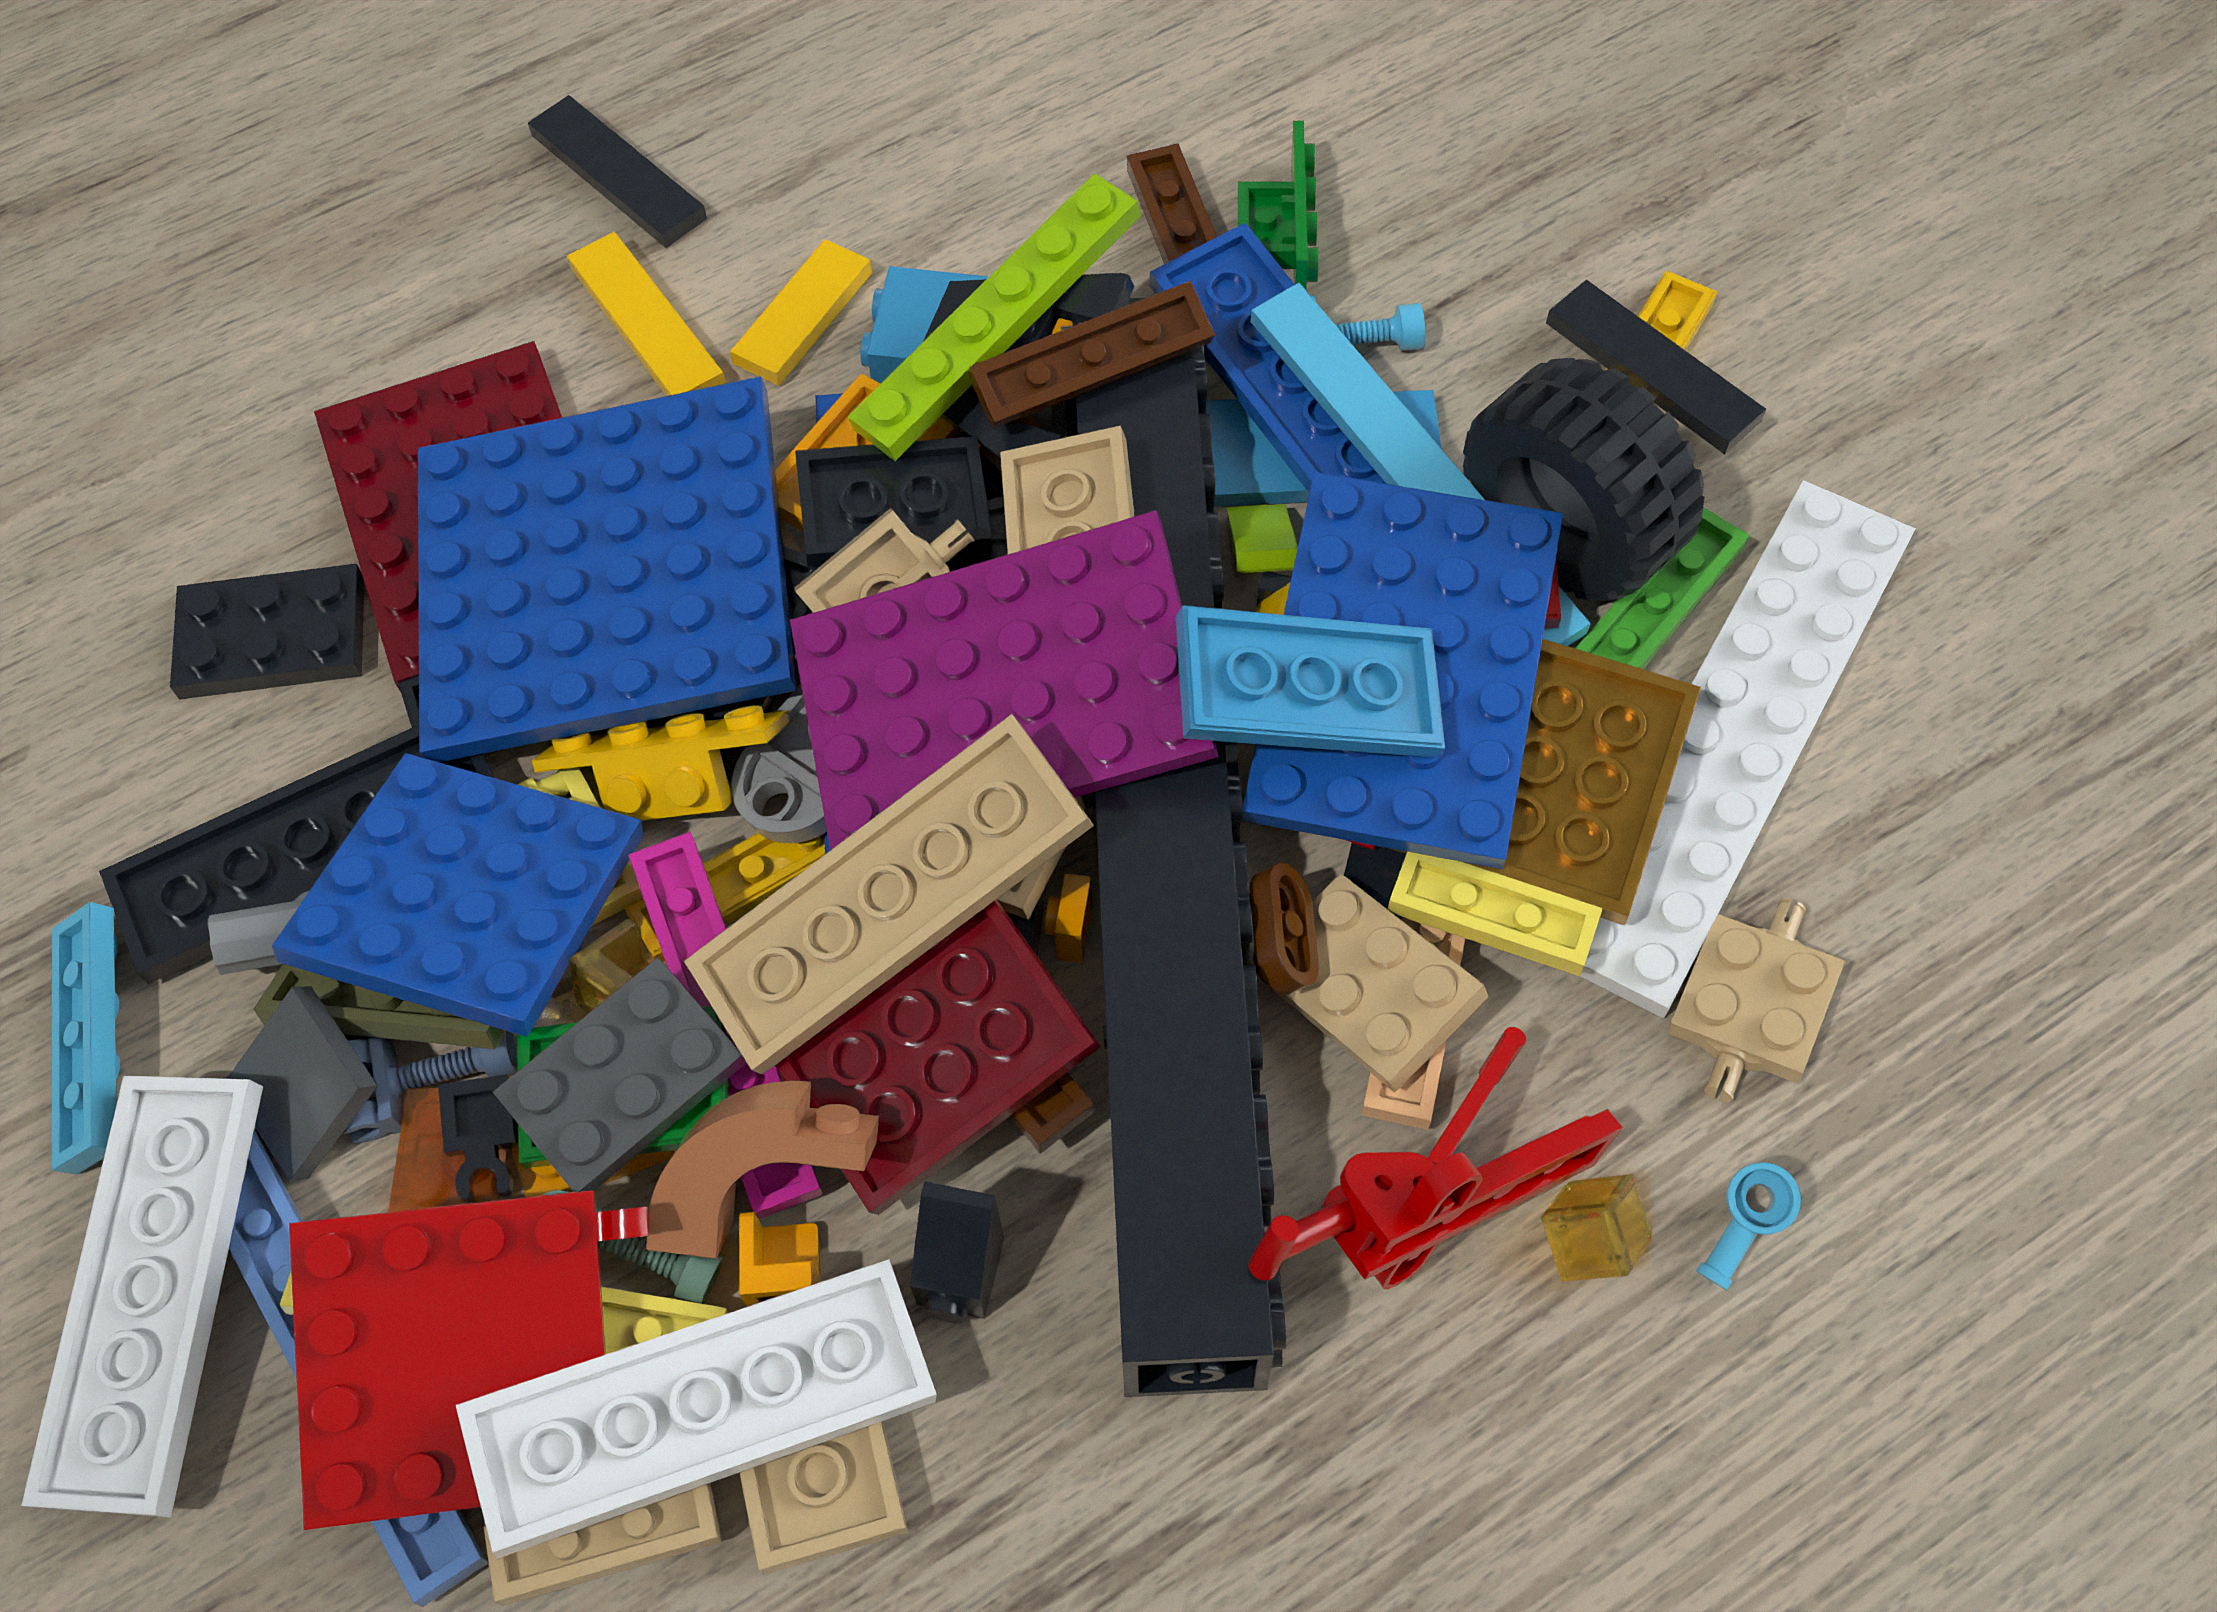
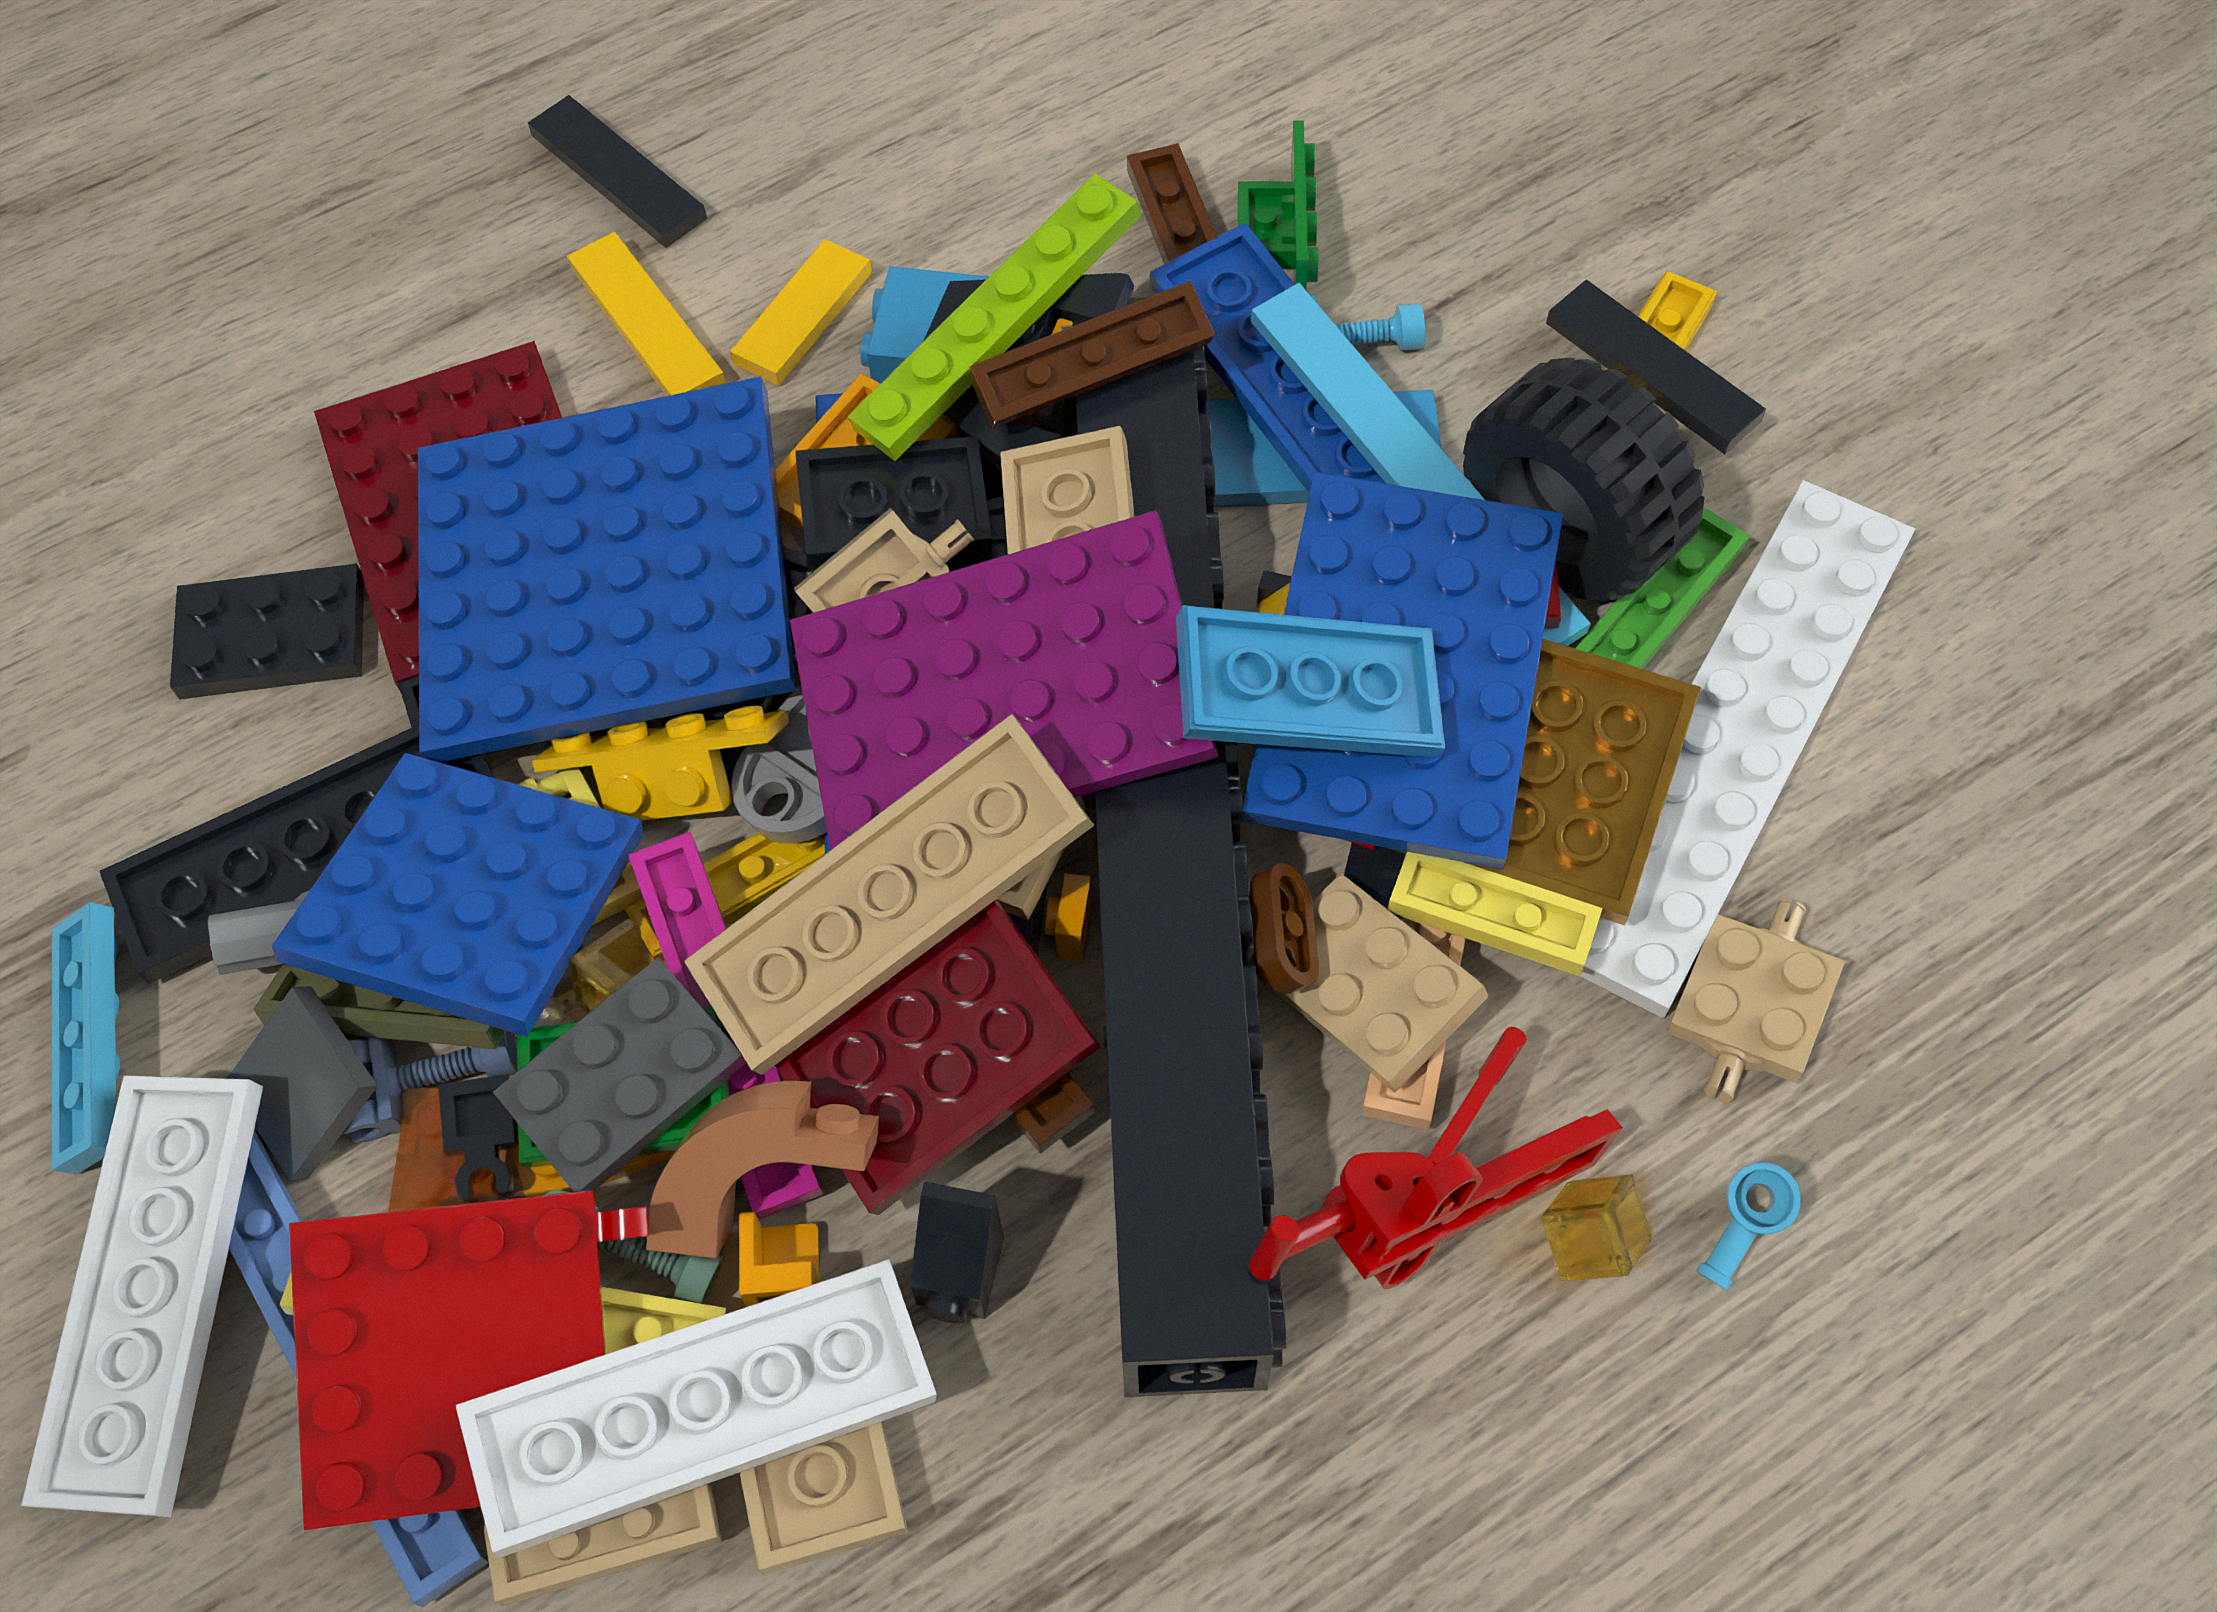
lime tile [1227,504,1298,573] -> none

